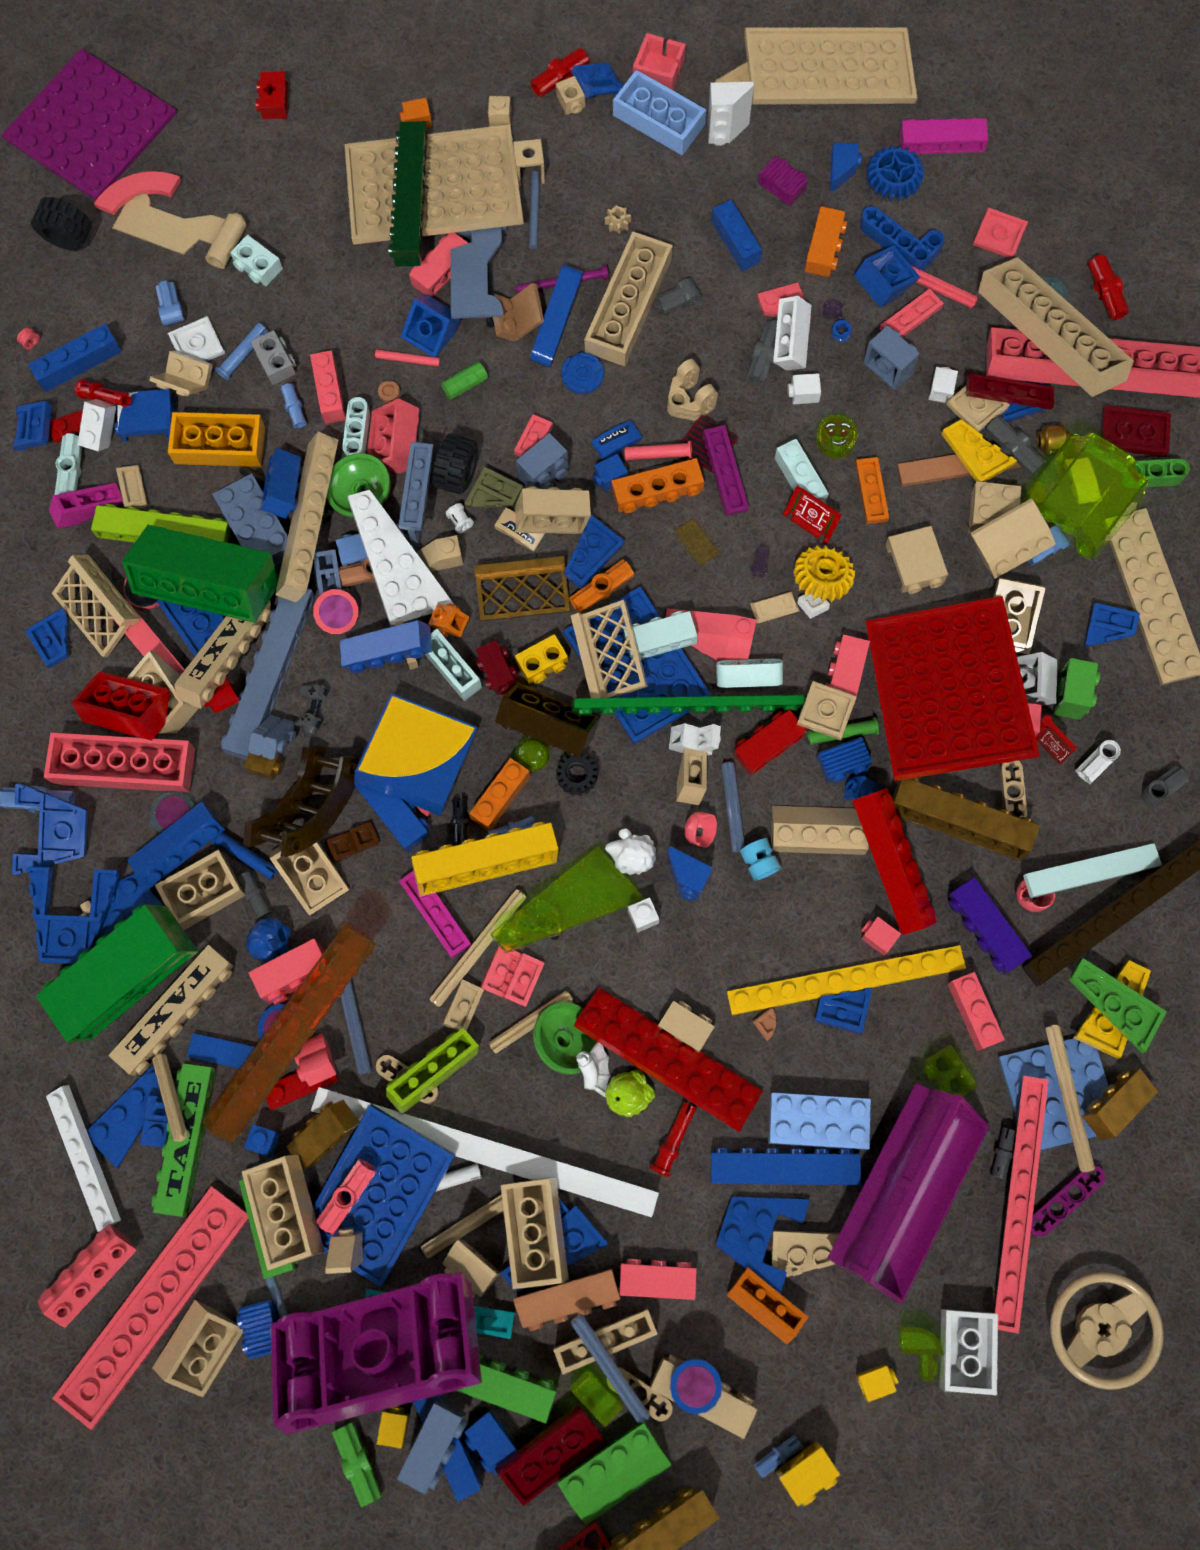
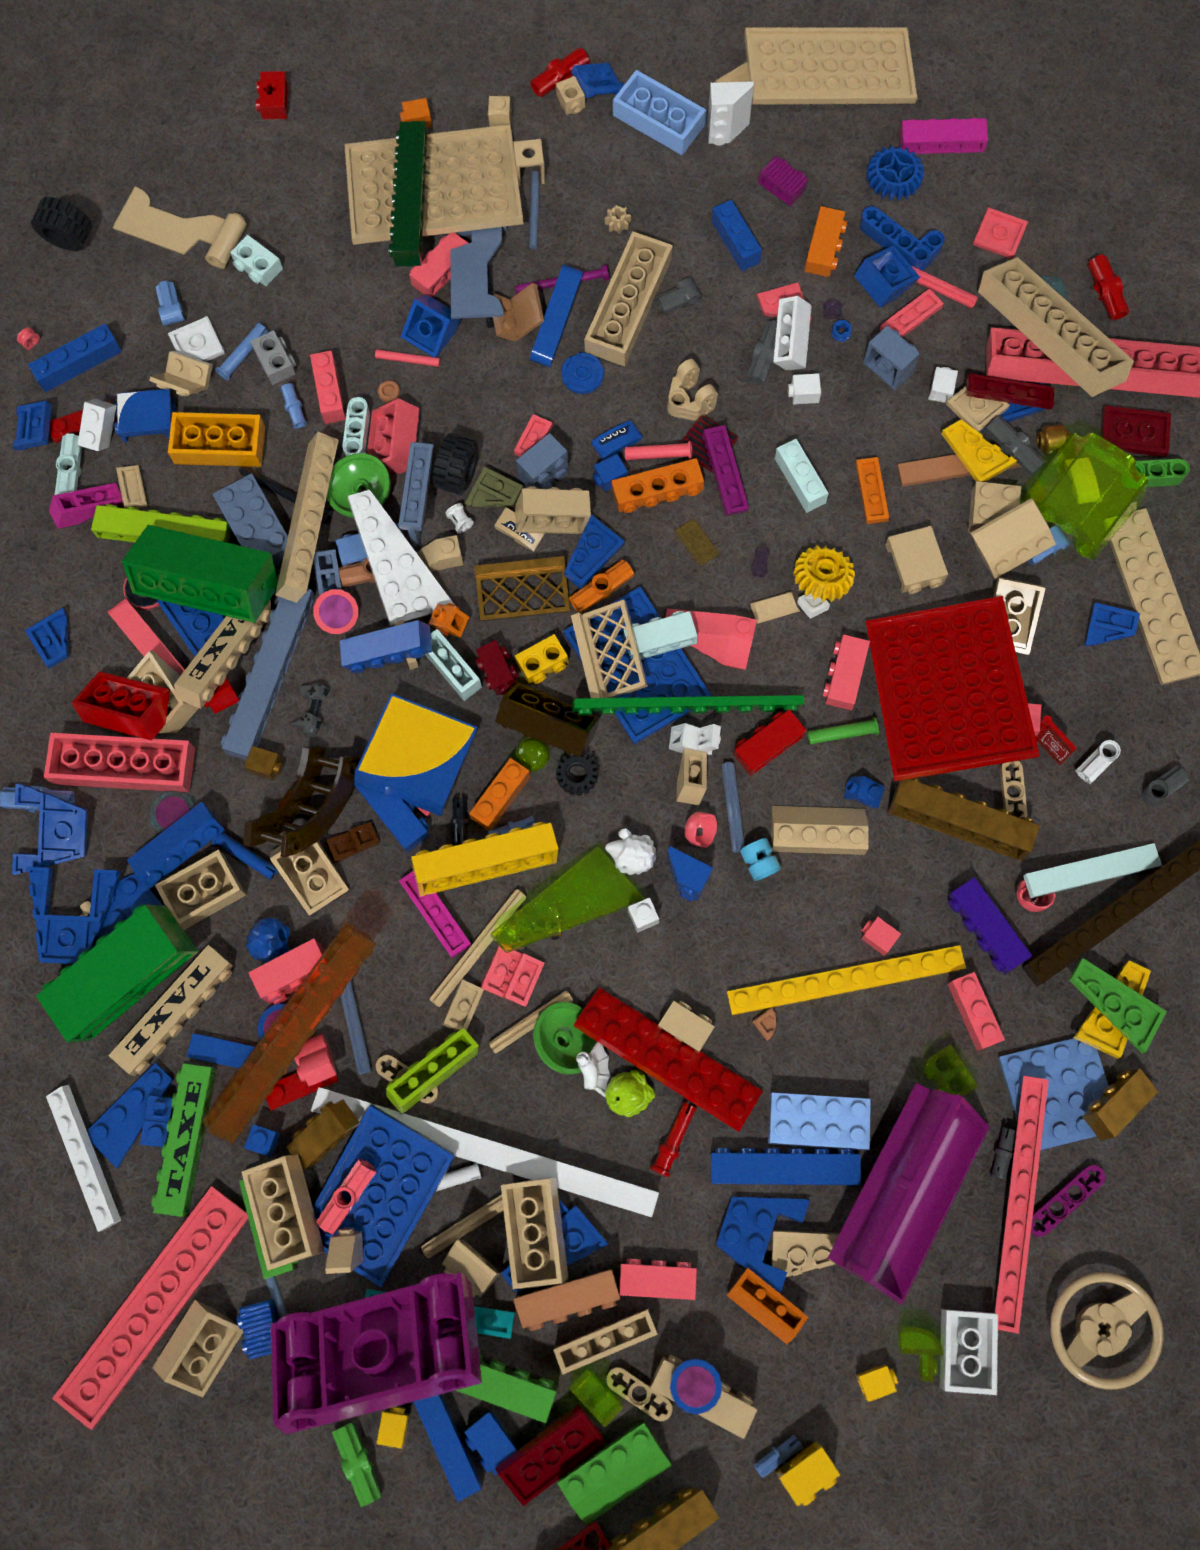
magenta plate [1,48,177,201] -> none
coral brick [37,1224,137,1328] -> none
tan fence [52,555,140,658] -> none
red pin [75,379,131,407] -> none
coral tile [94,171,181,215] -> none
tan axle [152,1053,188,1142] -> none
dark grey pin [237,871,271,919] -> none
sand blue brick [248,715,296,760] -> none
blue brick [260,448,303,519] -> none
sand blue brick [397,1398,468,1494] -> none
bright green axle [441,361,488,400] -> none
sand blue axle [571,1314,649,1424] -> none
coral piece [633,33,686,90] -> none
light aqua beam [716,659,783,688] -> none
red piece [783,486,842,545] -> none
tan tile [797,681,857,740] -> none
blue wing [814,988,872,1034] -> none
clear neon green head [815,414,858,458] -> none
blue brick [816,737,872,783] -> none
blue slope [830,143,862,191] -> none
red brick [852,788,937,935] -> none
white slope [1017,652,1057,706] -> none
tan axle [1046,1025,1095,1172] -> none
bright green brick [1053,658,1100,720] -> none

